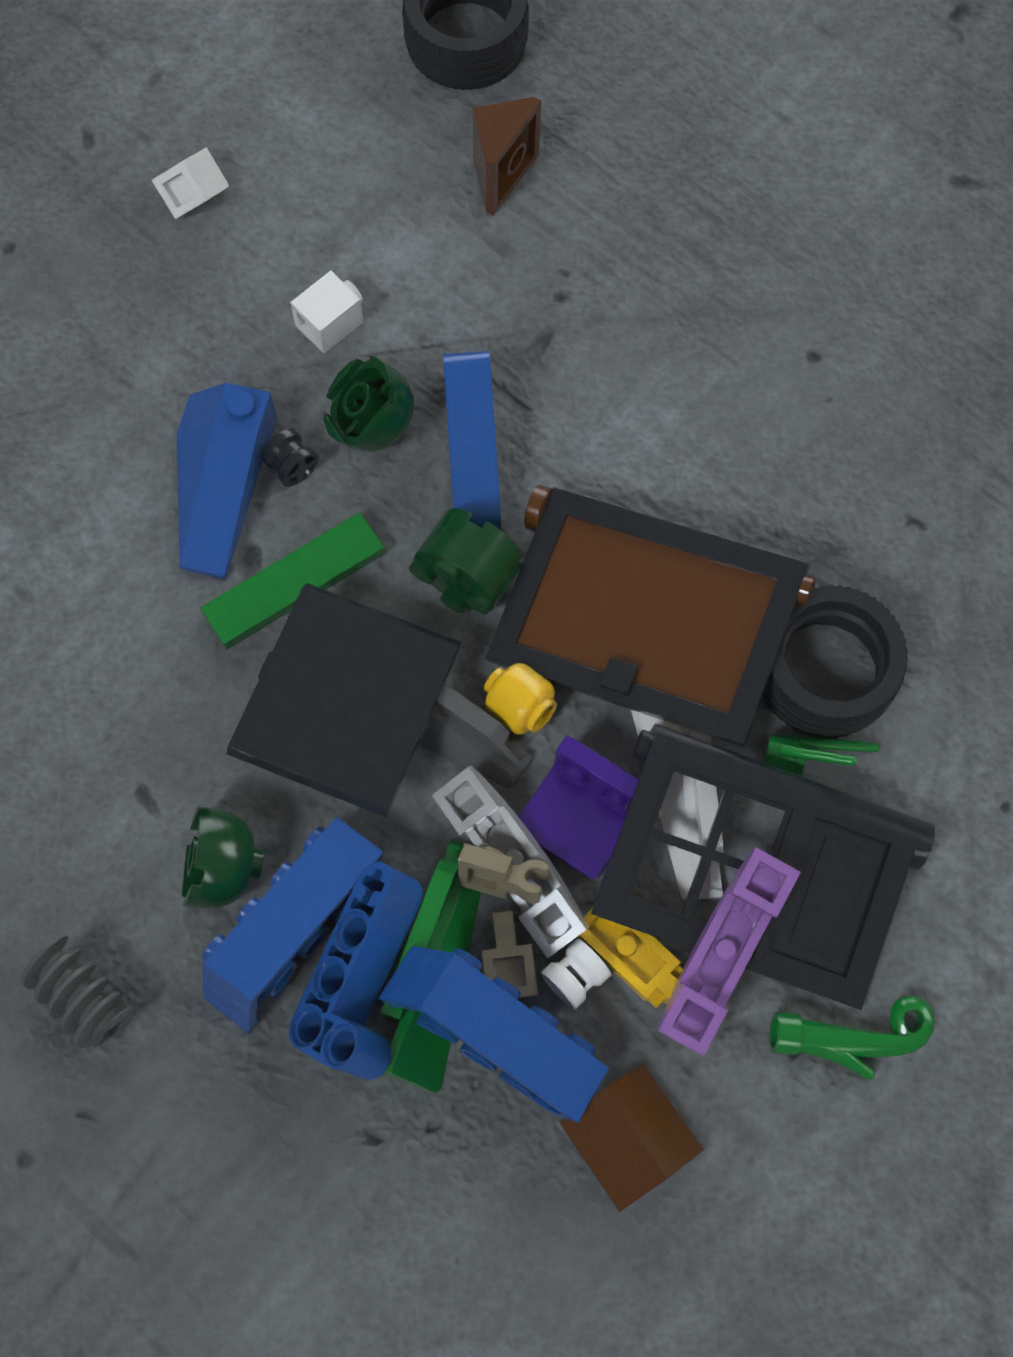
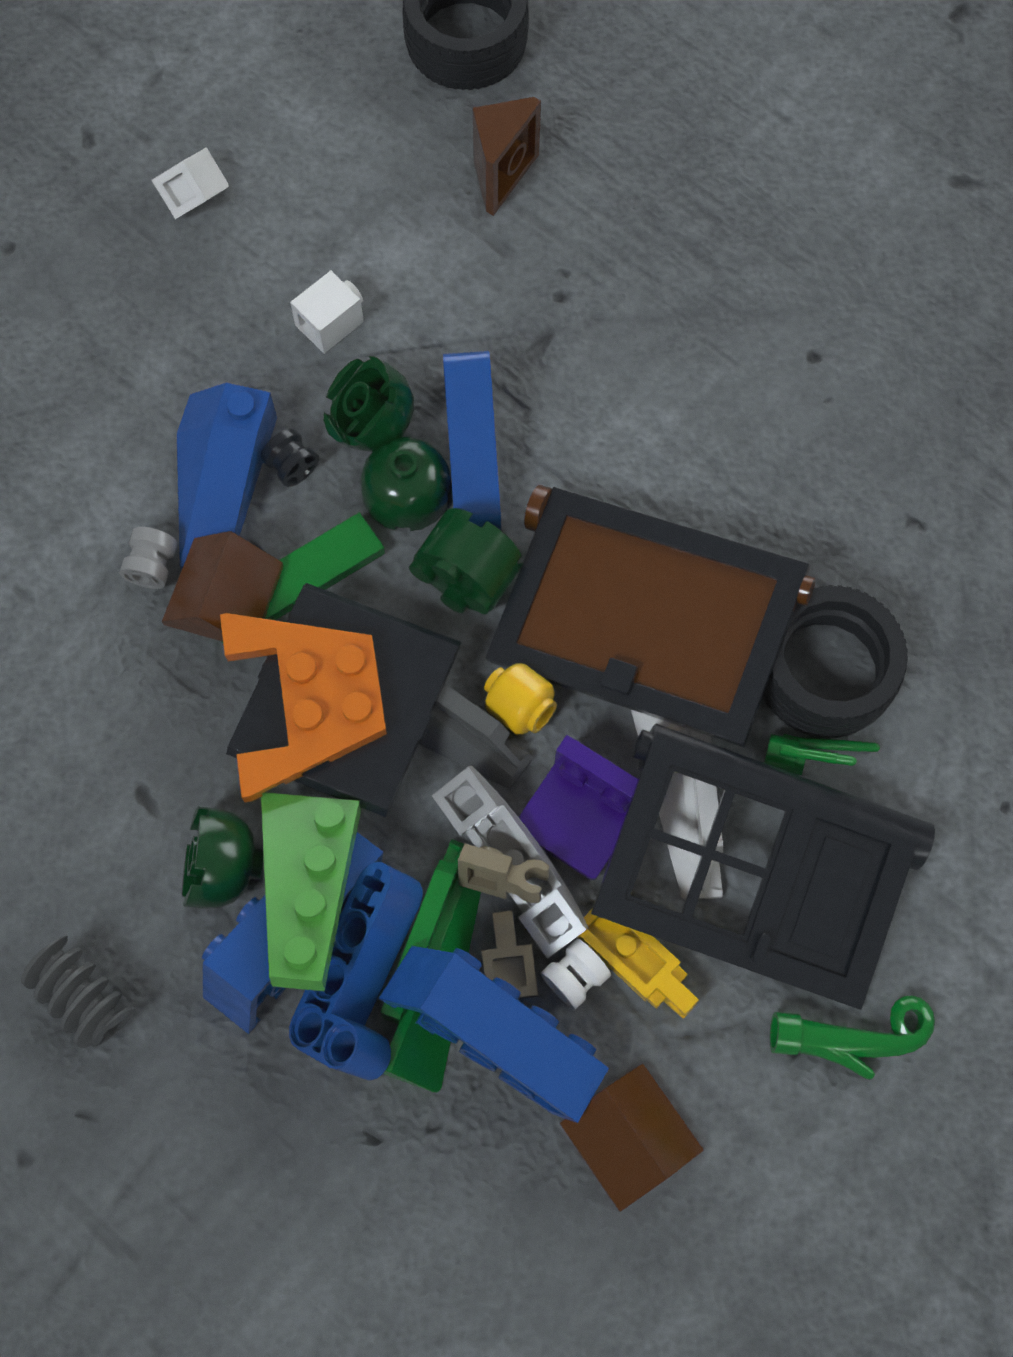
medium lavender slope [657,847,801,1056] -> none
none -> light grey wheel [119,527,178,589]
none -> reddish brown slope [162,531,284,642]
none -> orange wing [220,613,387,803]
none -> bright green wing [261,792,361,992]
none -> dark green cylinder [360,437,452,531]

